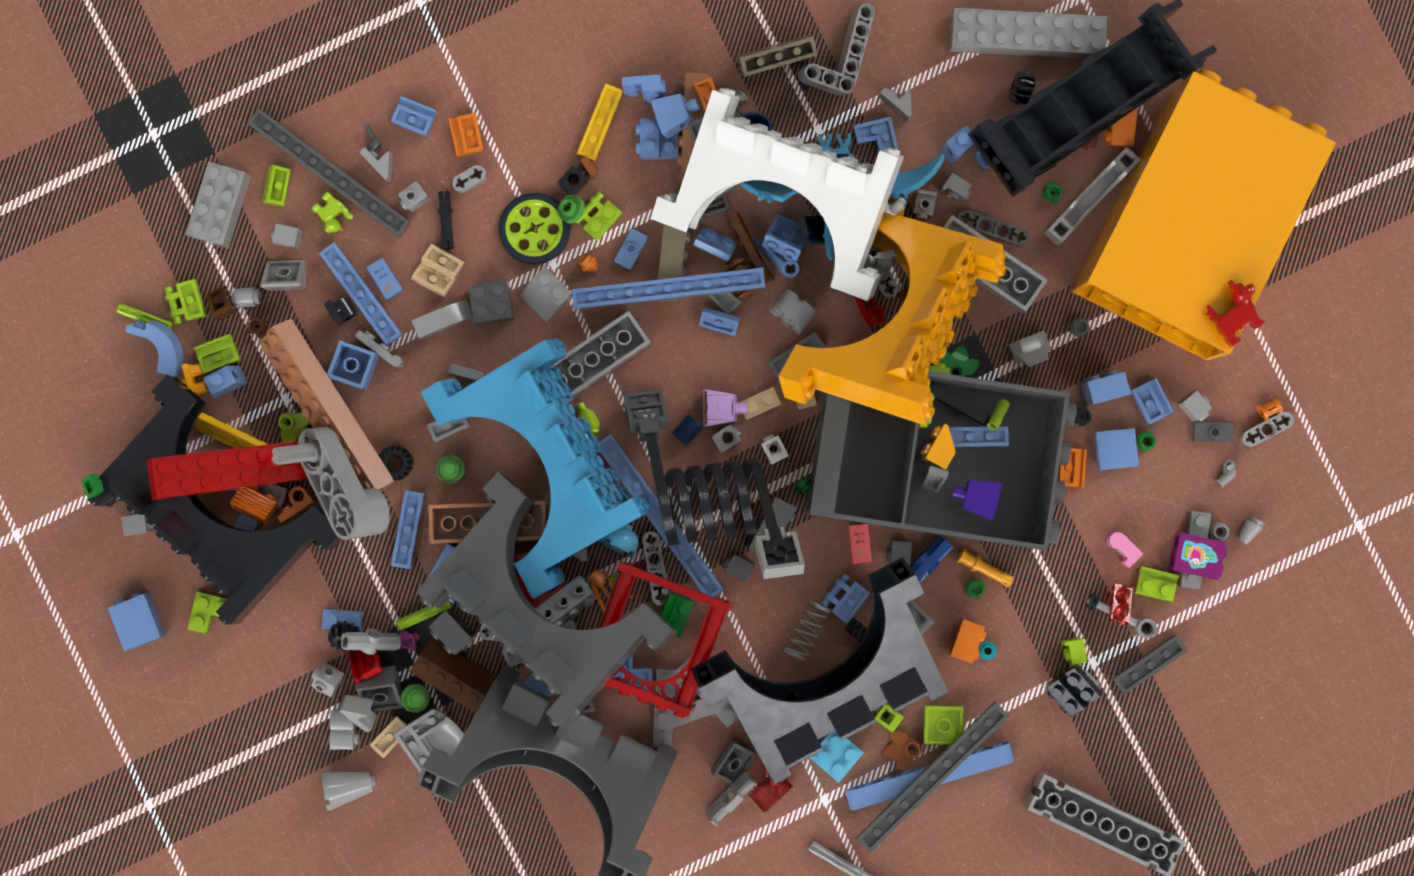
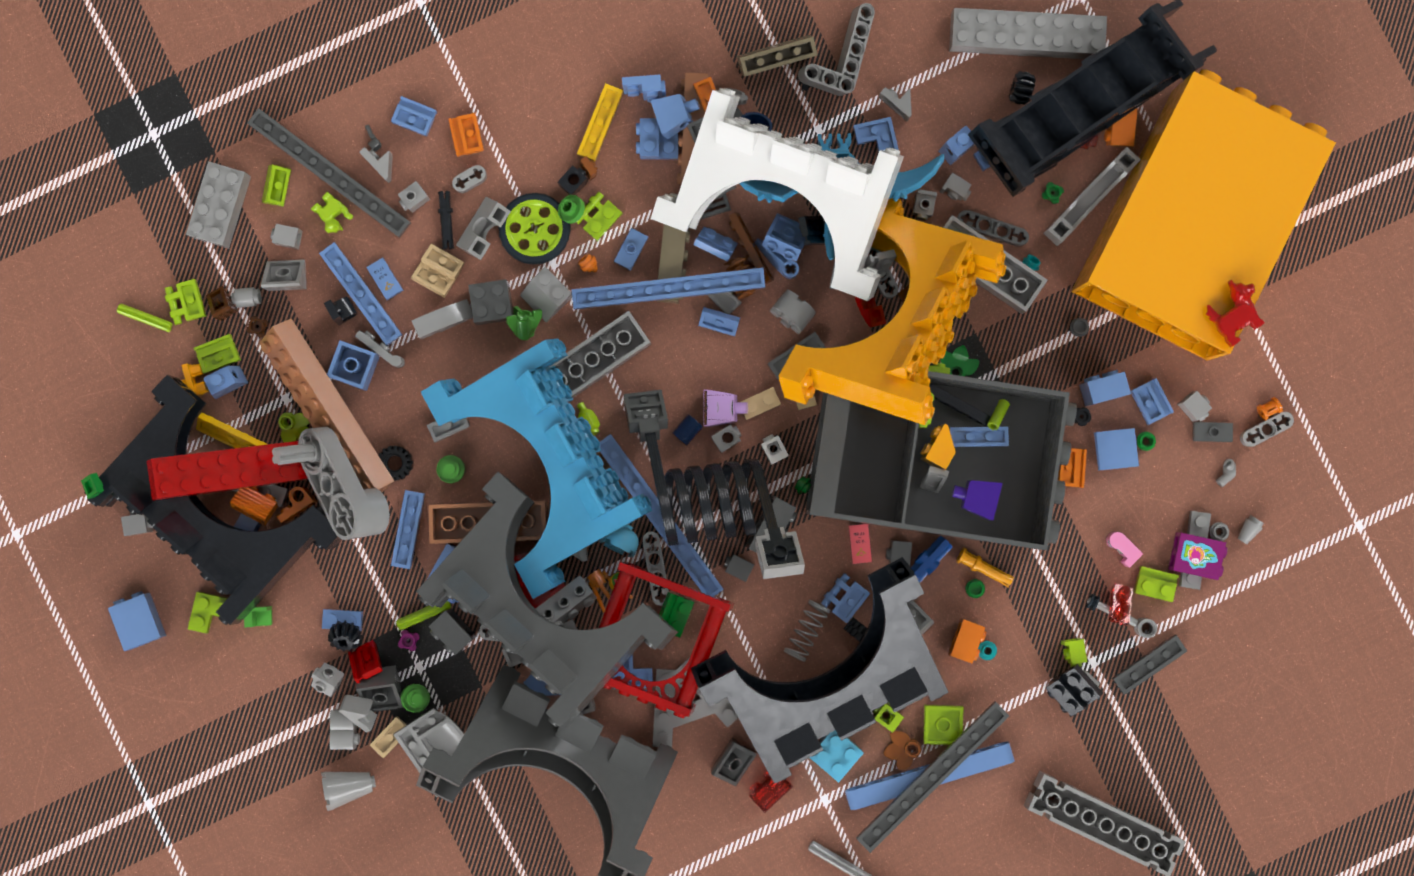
medium blue arch [125,320,184,377] -> none
light grey piece [341,628,401,654] -> none
reddish brown slope [409,637,497,712] -> none
light grey beam [447,363,484,381] -> none
light grey piece [705,771,757,826] -> none
light grey arm [884,197,906,215] -> none
light grey slope [1008,331,1051,367] -> none
none -> bright green panel [244,606,273,628]
none -> light grey arch [456,197,511,260]
none -> bright green brick [506,306,542,340]
none -> teal plate [1022,254,1041,271]

